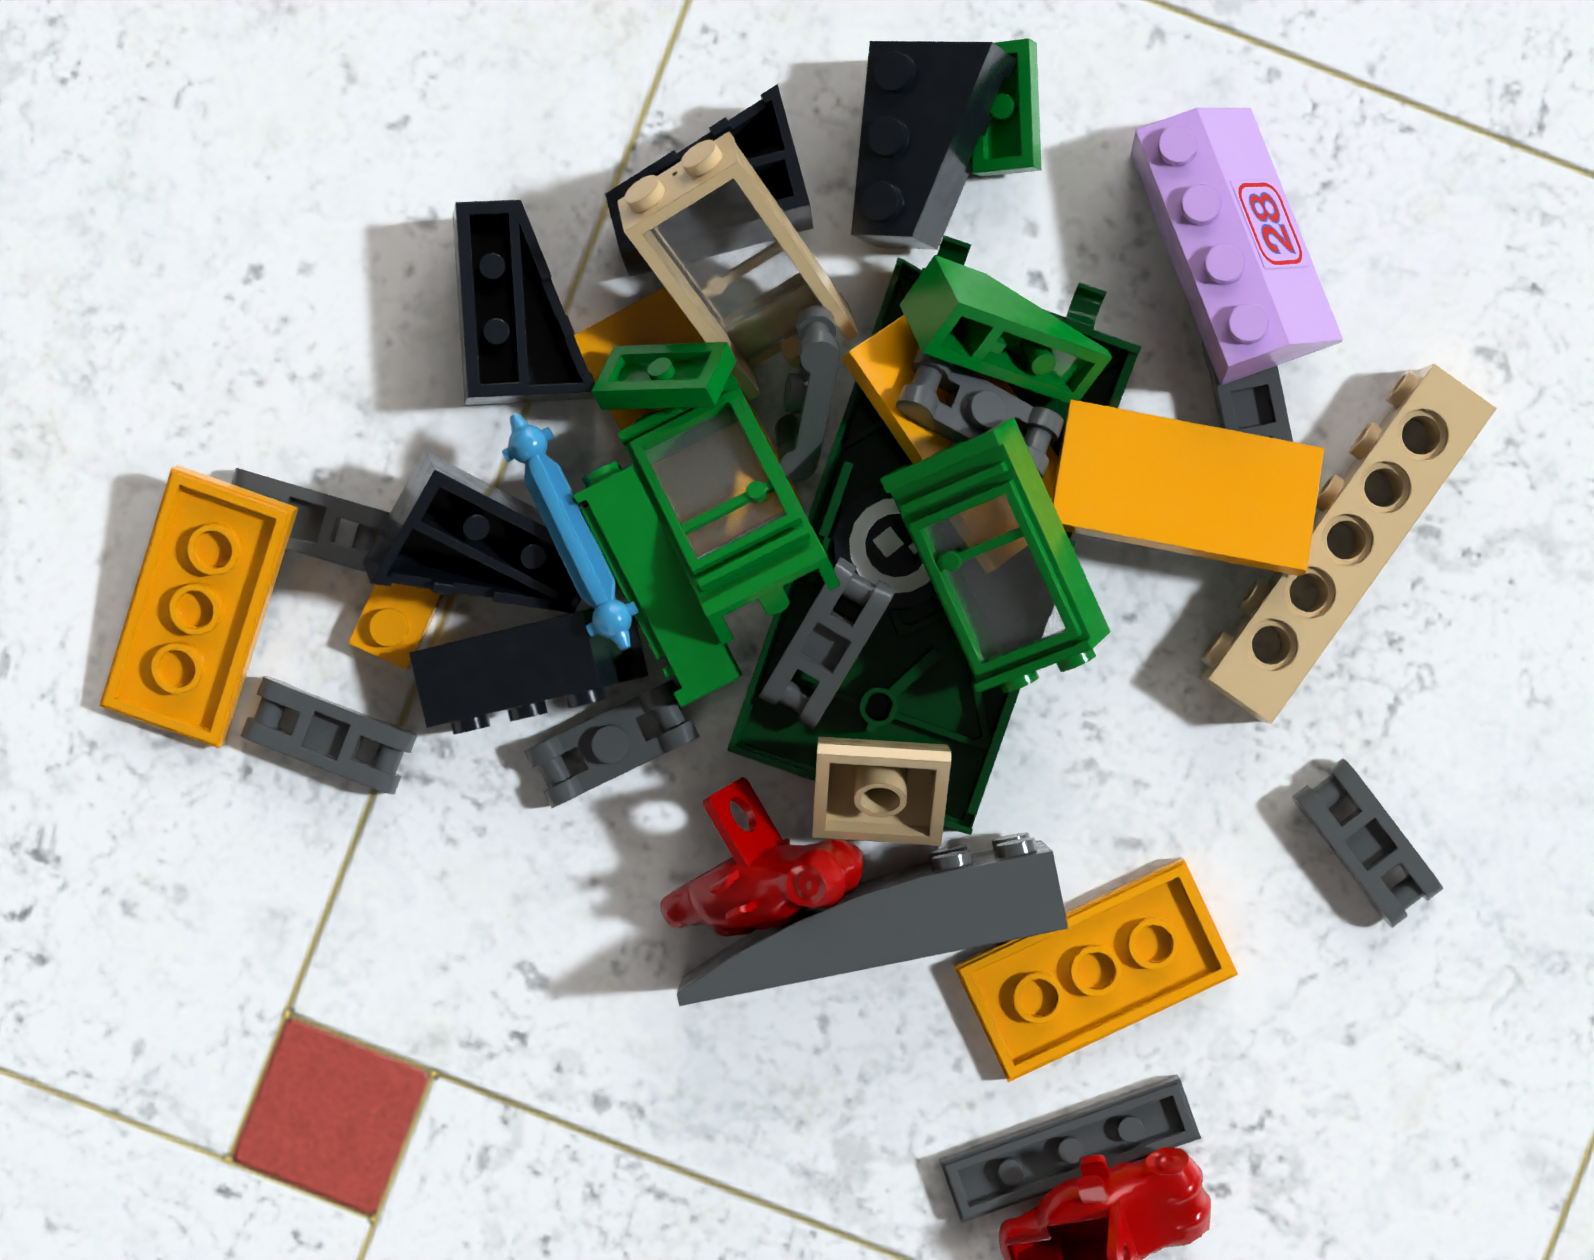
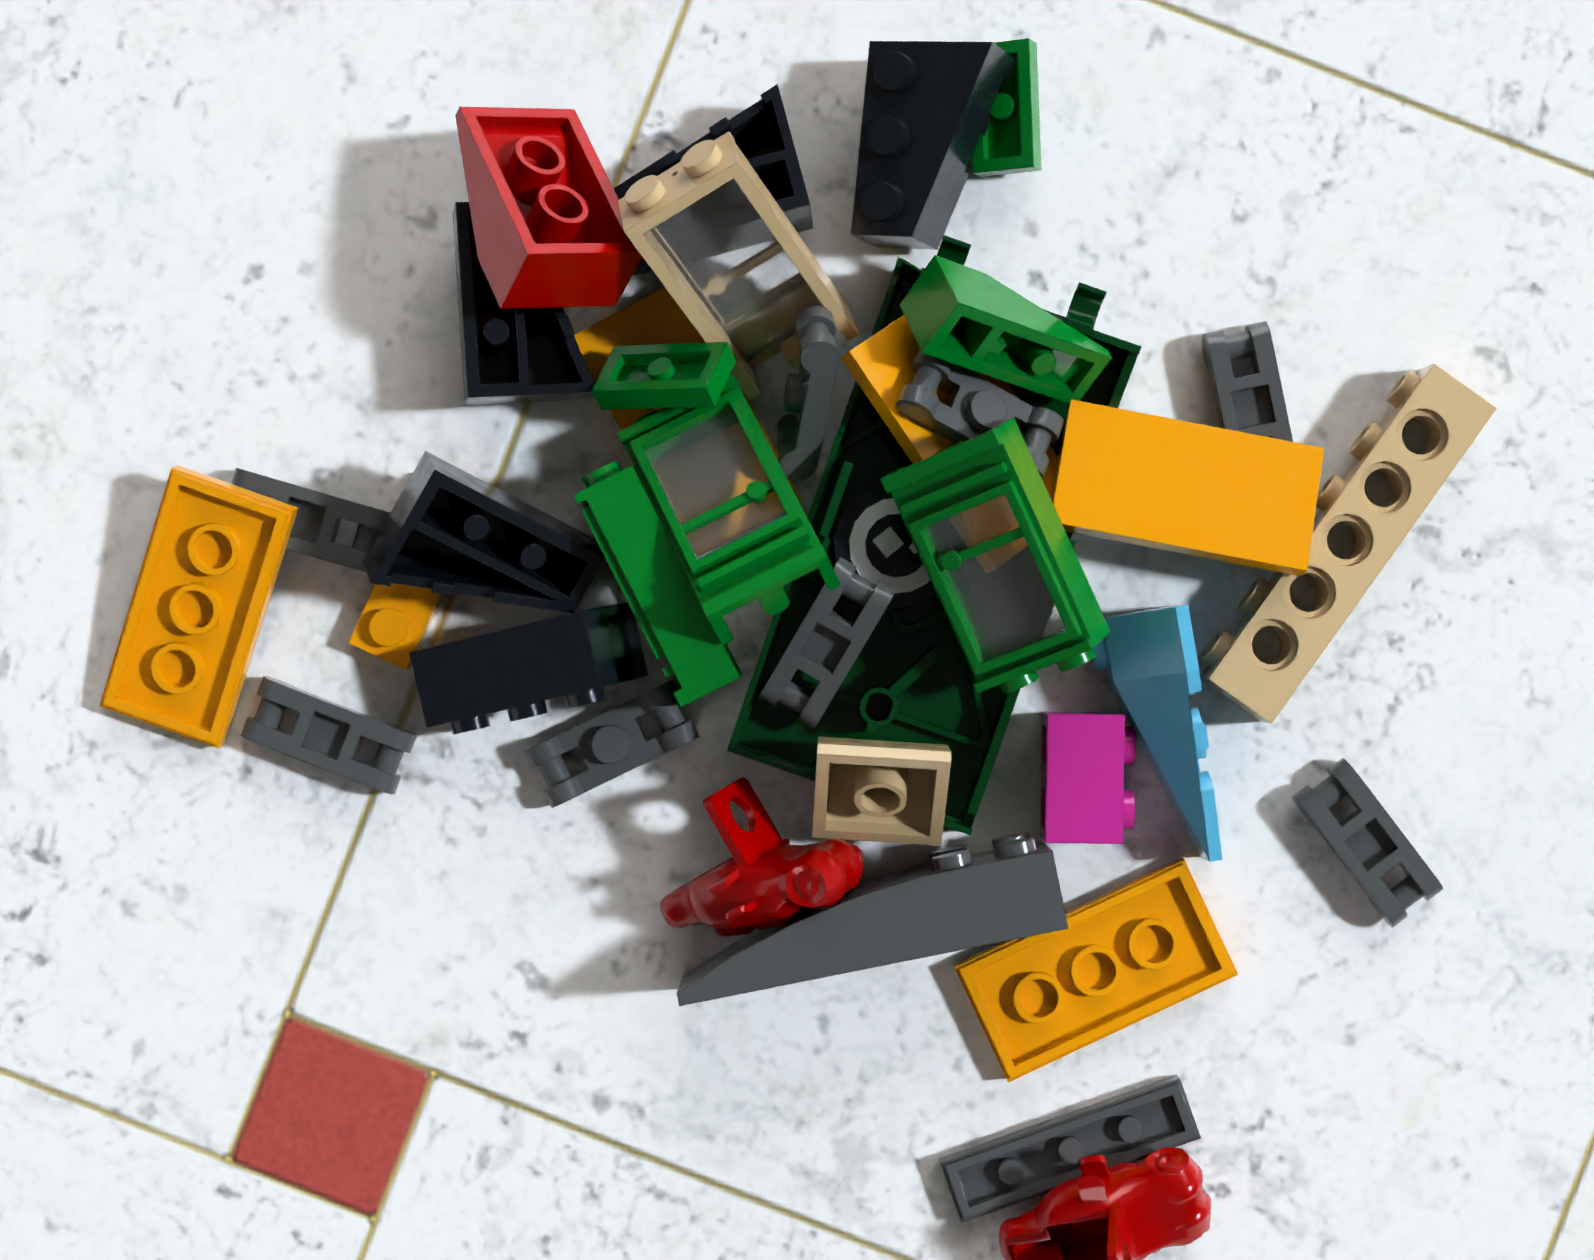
dark azure wheel [502,413,639,651] -> none
lavender slope [1131,108,1343,385] -> none
none -> red slope [455,106,642,309]
none -> dark pink brick [1040,712,1136,844]
none -> medium azure wedge [1091,605,1223,862]

